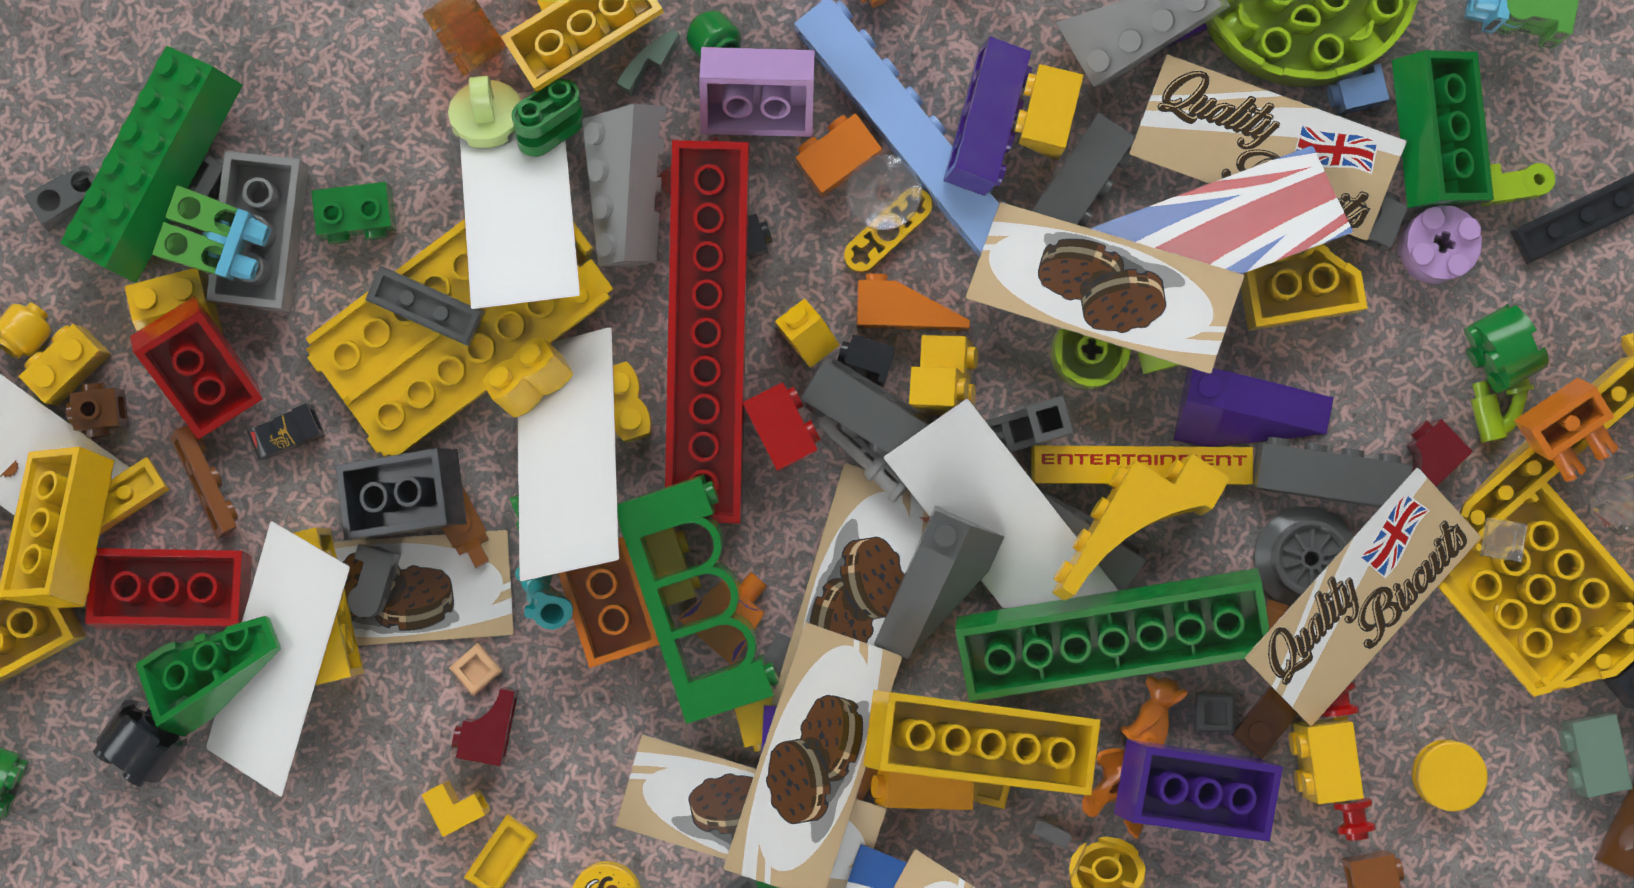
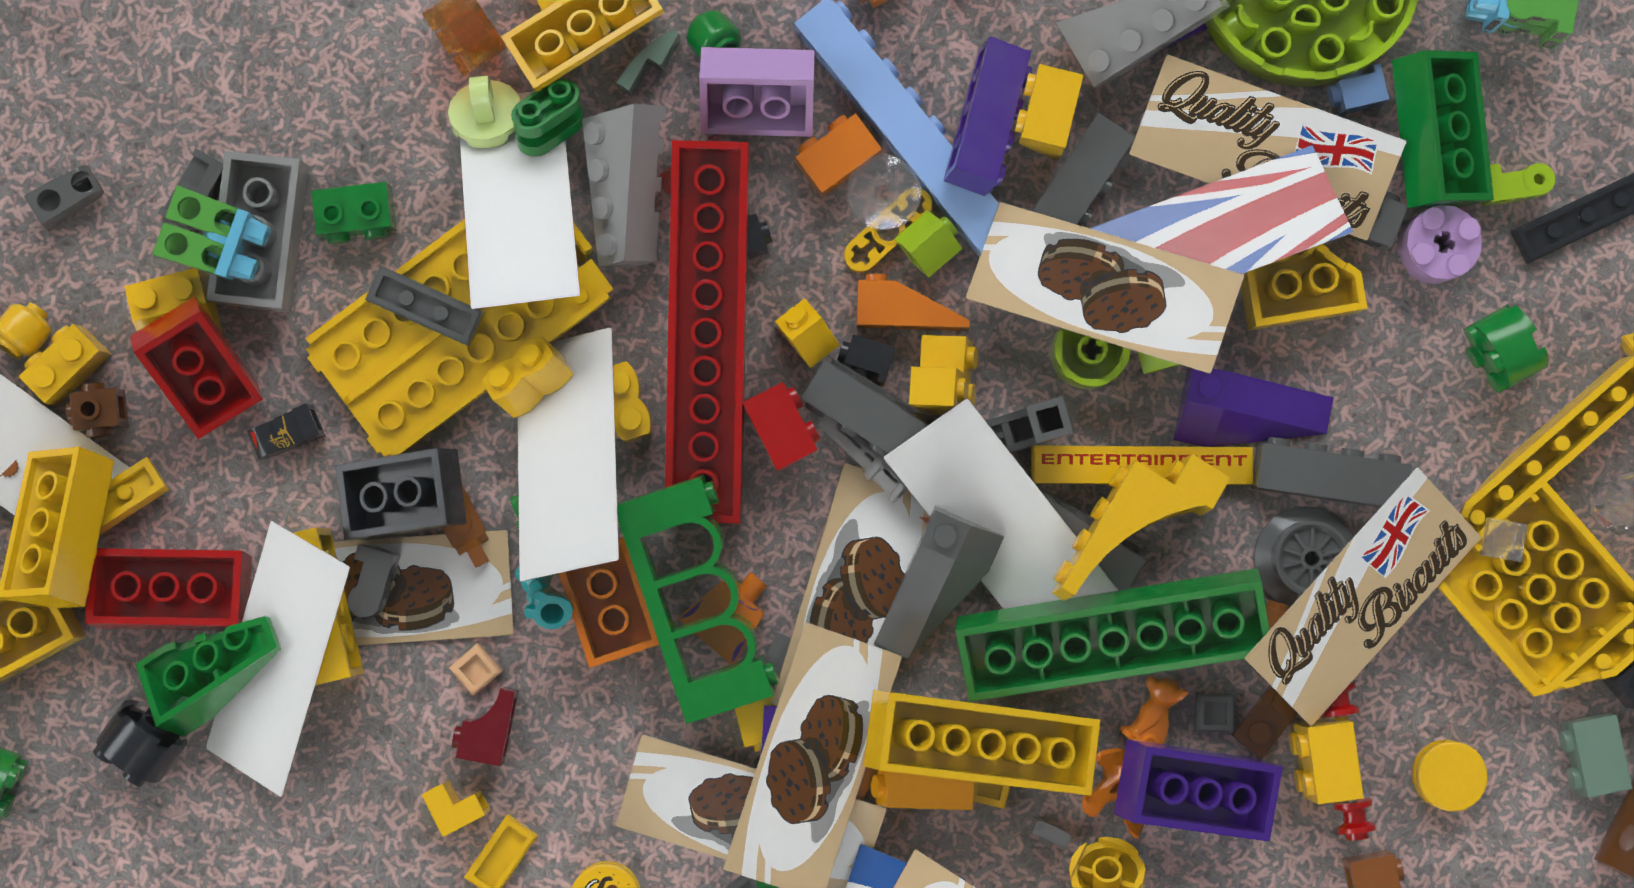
green brick [60,45,243,283] -> none
dark orange plate [170,425,238,539] -> none
yellow brick [645,527,701,606] -> none
dark red arch [1406,419,1473,487] -> none
lime plant [1470,378,1535,443] -> none
orange brick [1514,377,1618,482] -> none
none -> lime brick [895,210,963,278]

